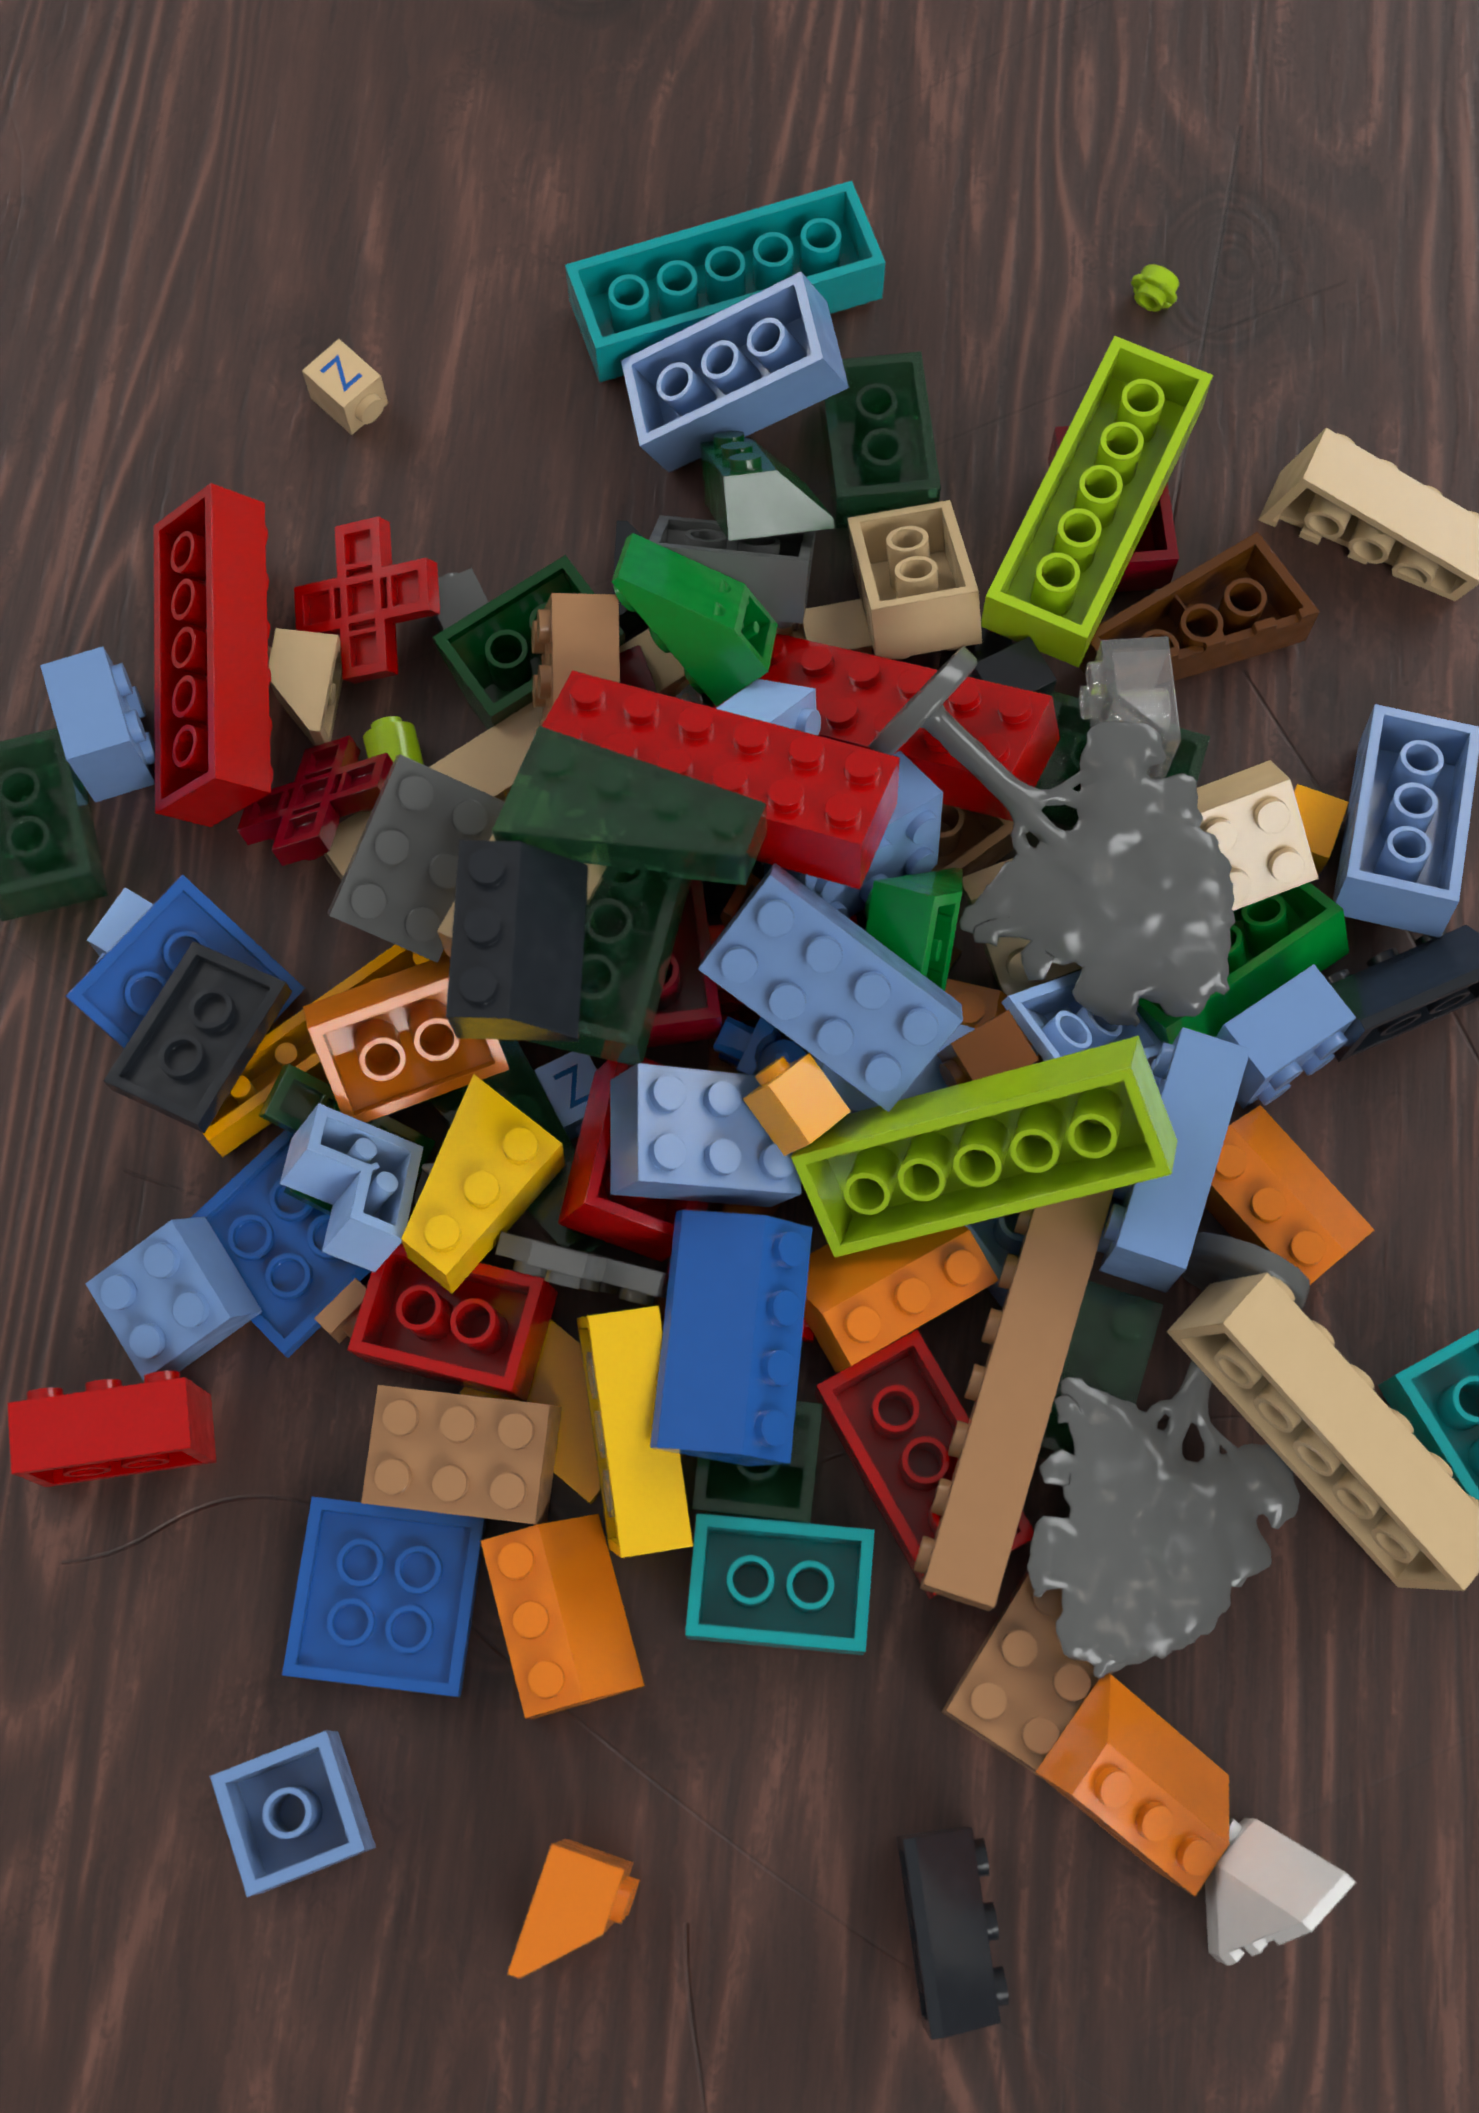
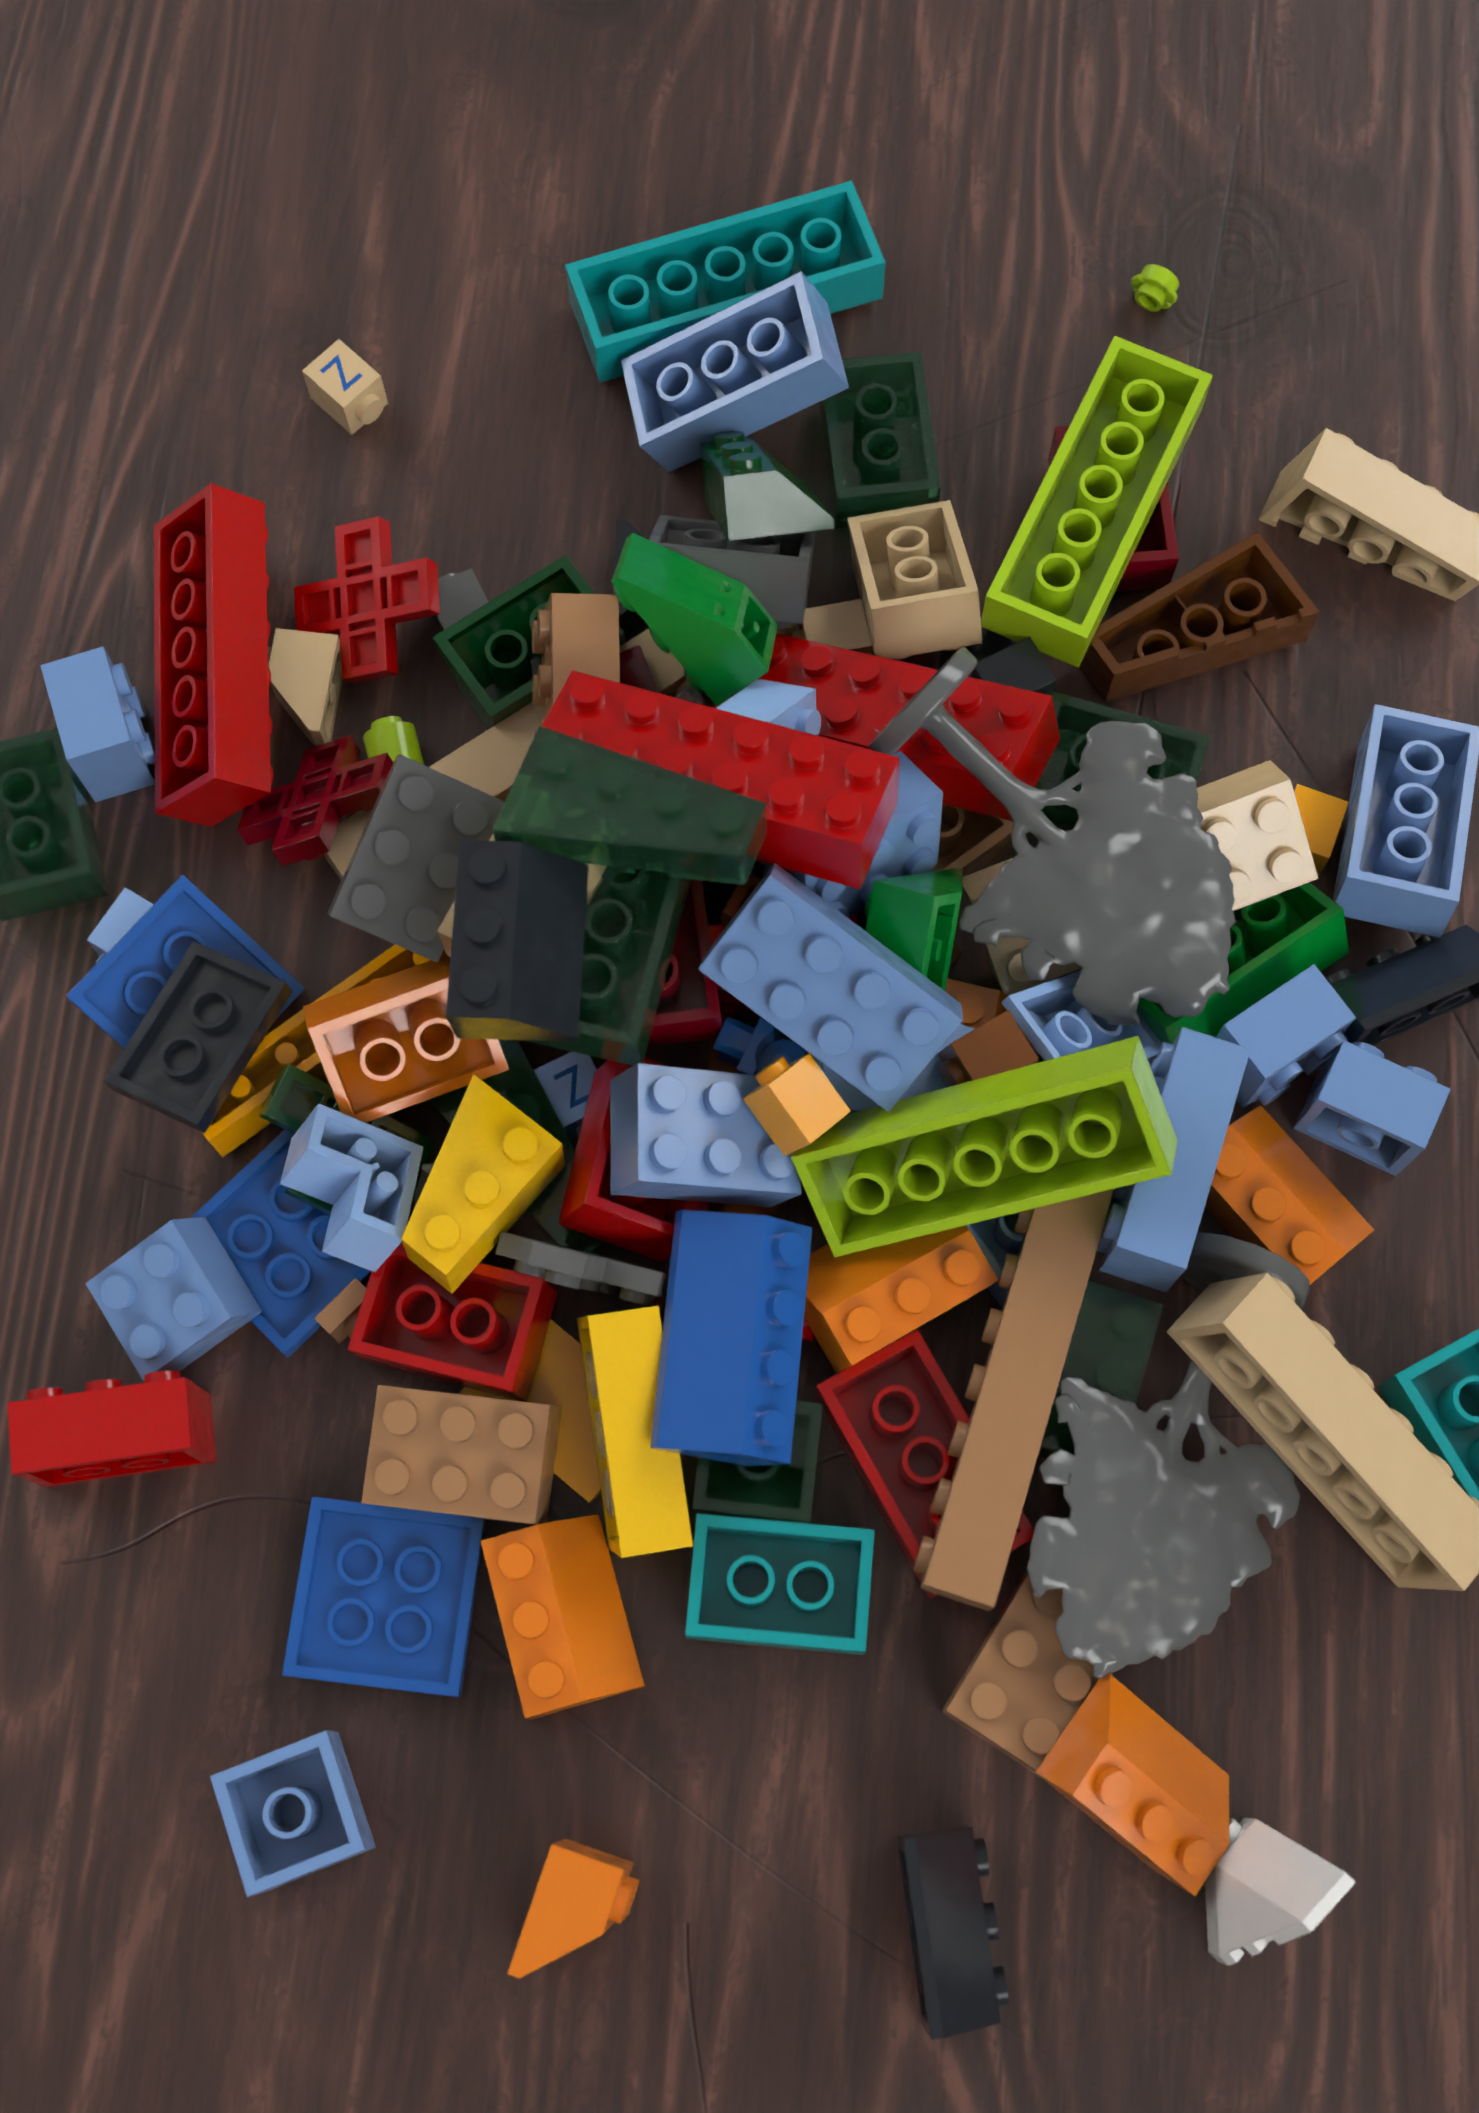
clear slope [1079,636,1181,779] -> none
none -> medium blue brick [1293,1040,1451,1176]

